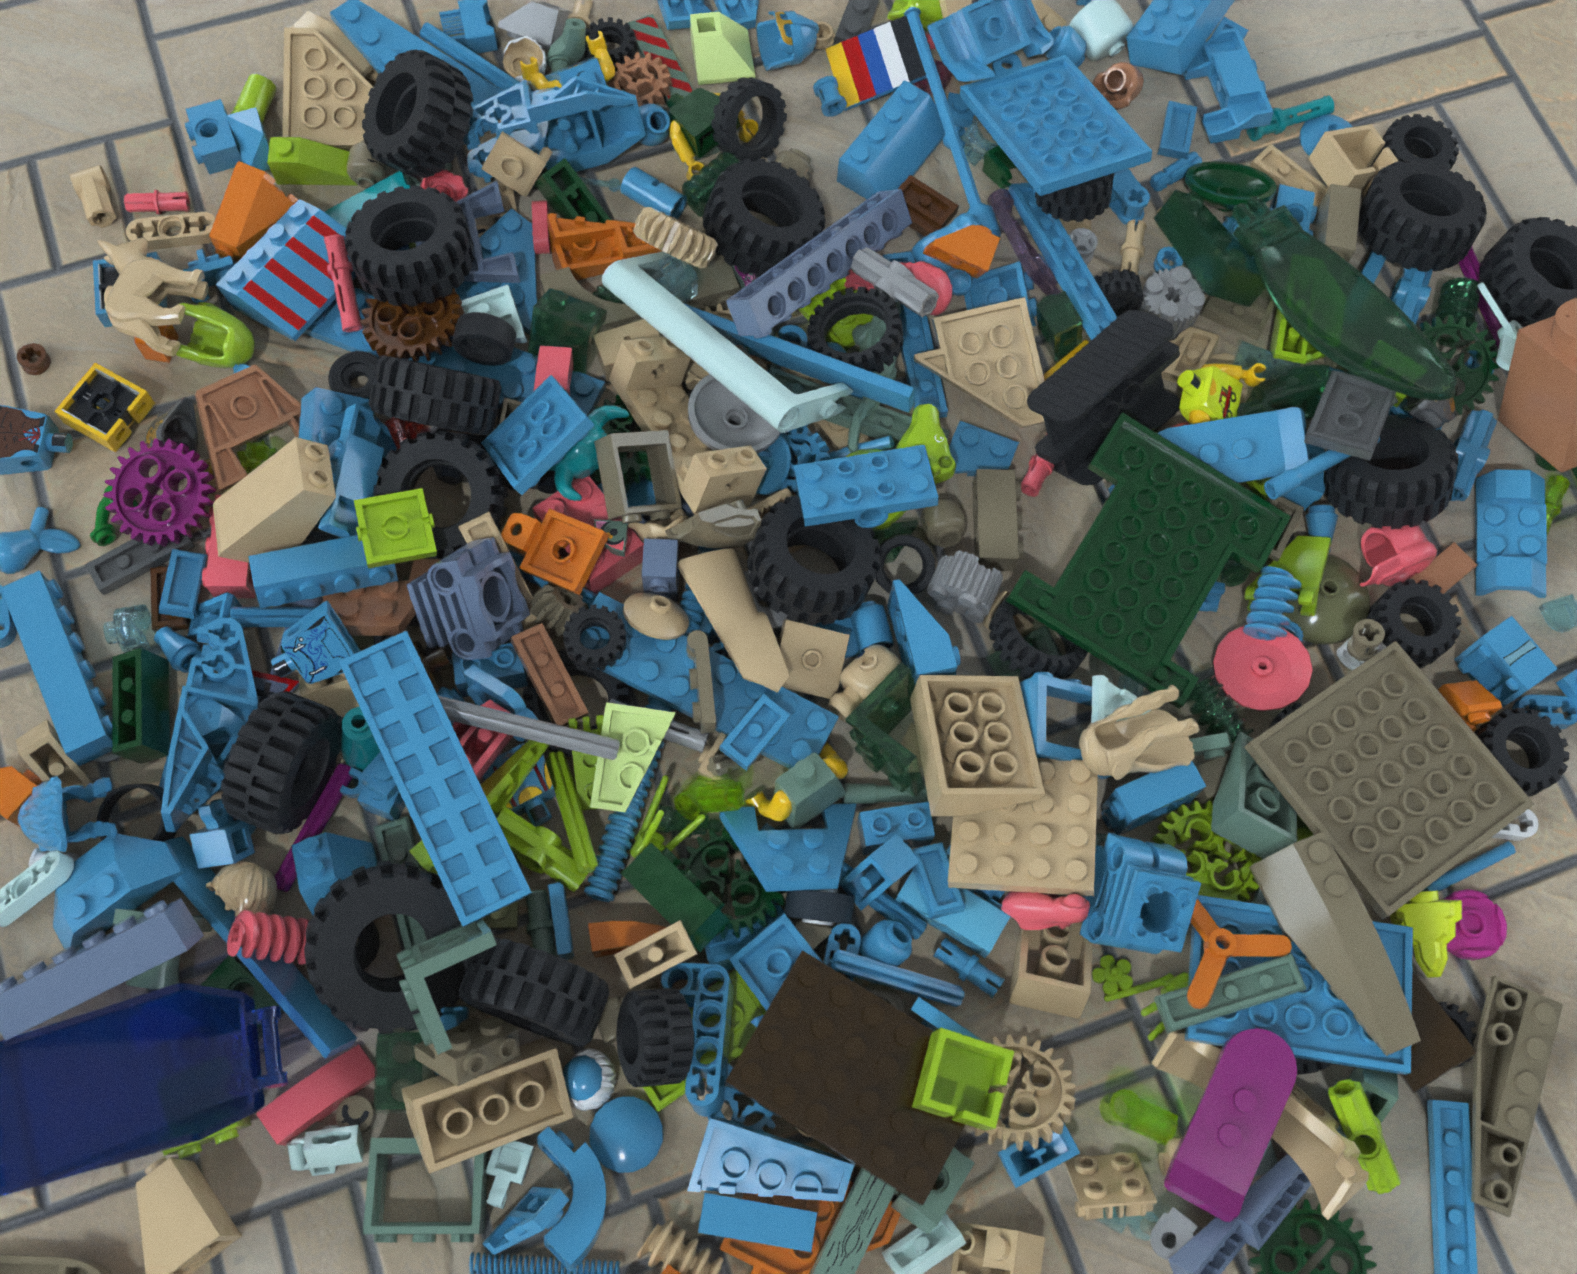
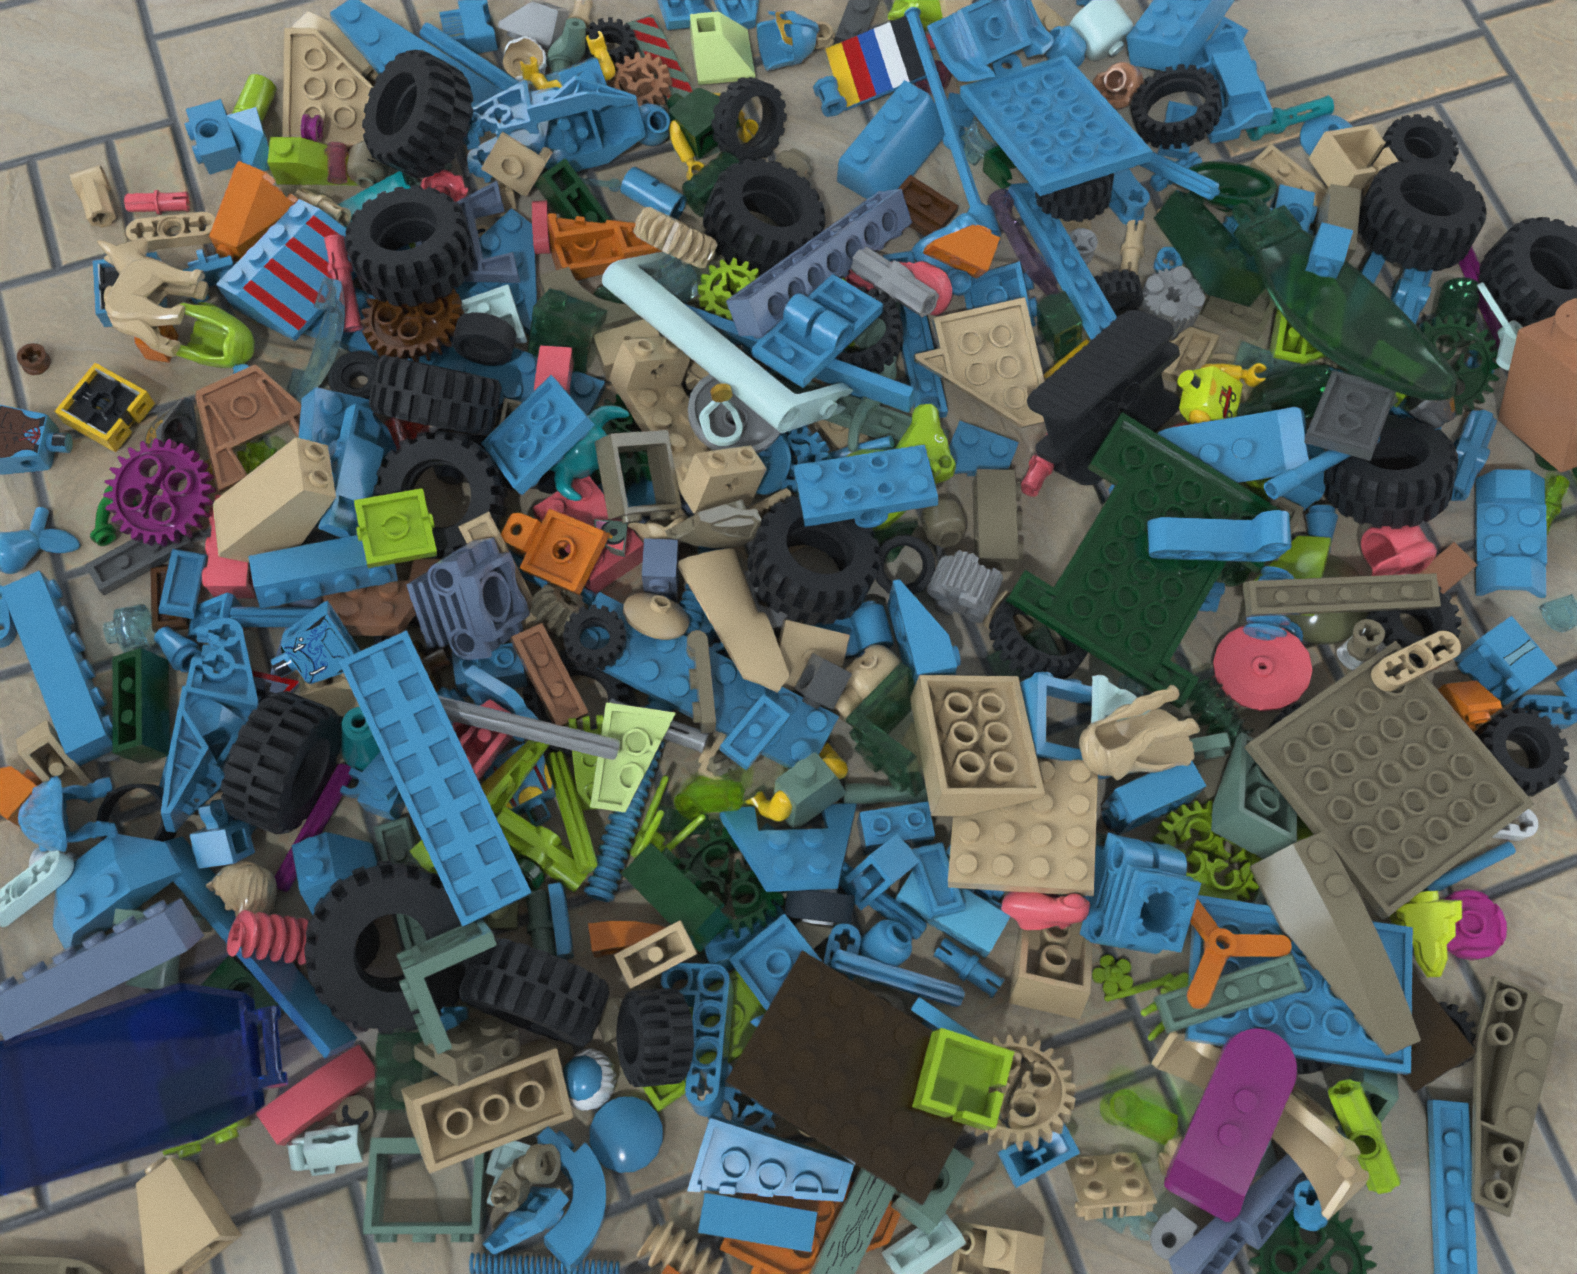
none -> clear light blue slope [286,277,345,403]
none -> tan pin [294,188,351,226]
none -> magenta bush [301,114,323,143]
none -> clear pink pin [324,142,349,184]
none -> dark tan arm [491,1144,561,1212]
none -> dark green tile [516,858,545,892]
none -> lime gear [698,258,759,321]
none -> light aqua piece [699,384,742,446]
none -> dark azure plate [752,274,883,388]
none -> dark grey brick [794,653,852,710]
none -> black tyre [1131,64,1222,150]
none -> dark azure axle [1139,151,1220,200]
none -> dark azure beam [1147,510,1292,562]
none -> dark tan plate [1243,573,1441,617]
none -> dark azure bush [1293,1180,1328,1231]
none -> dark azure brick [1305,222,1353,279]
none -> tan beam [1371,631,1461,691]

